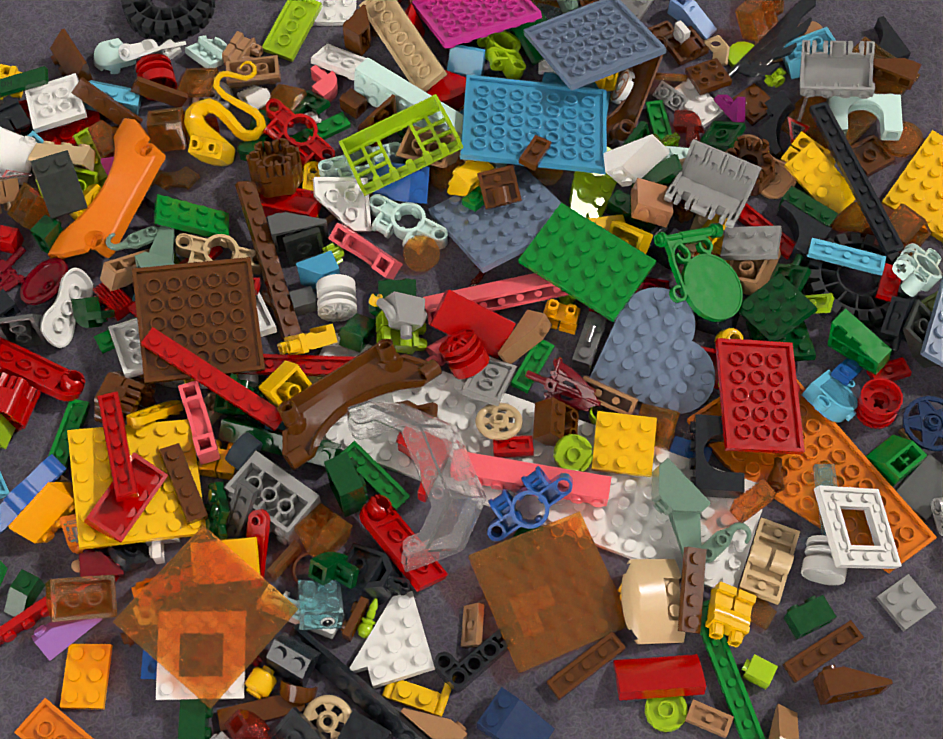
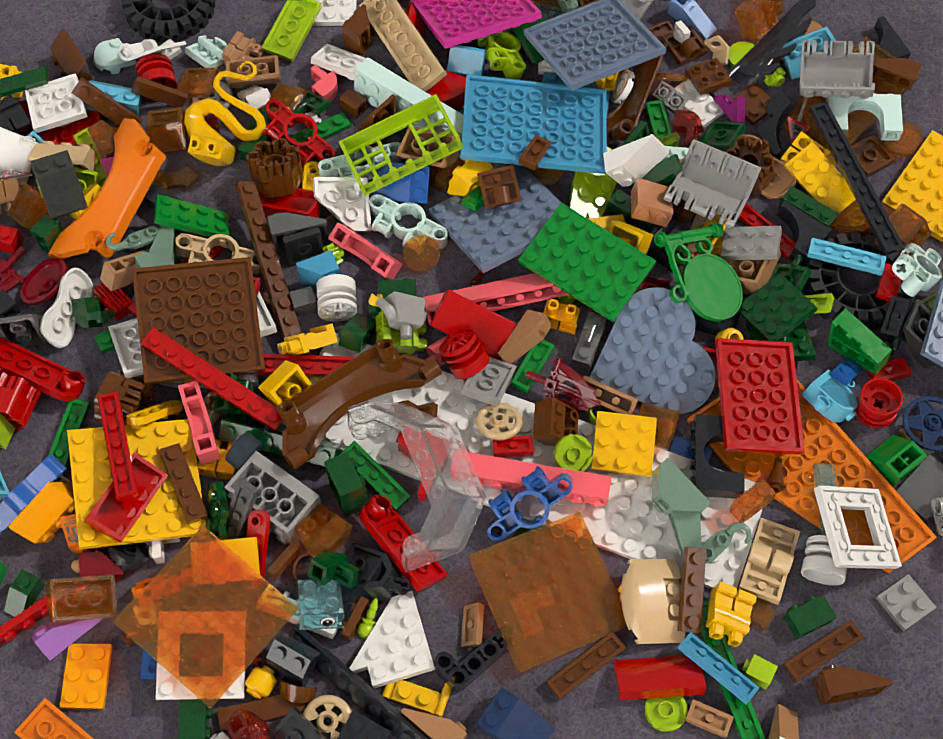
none -> dark azure plate [678,632,759,705]

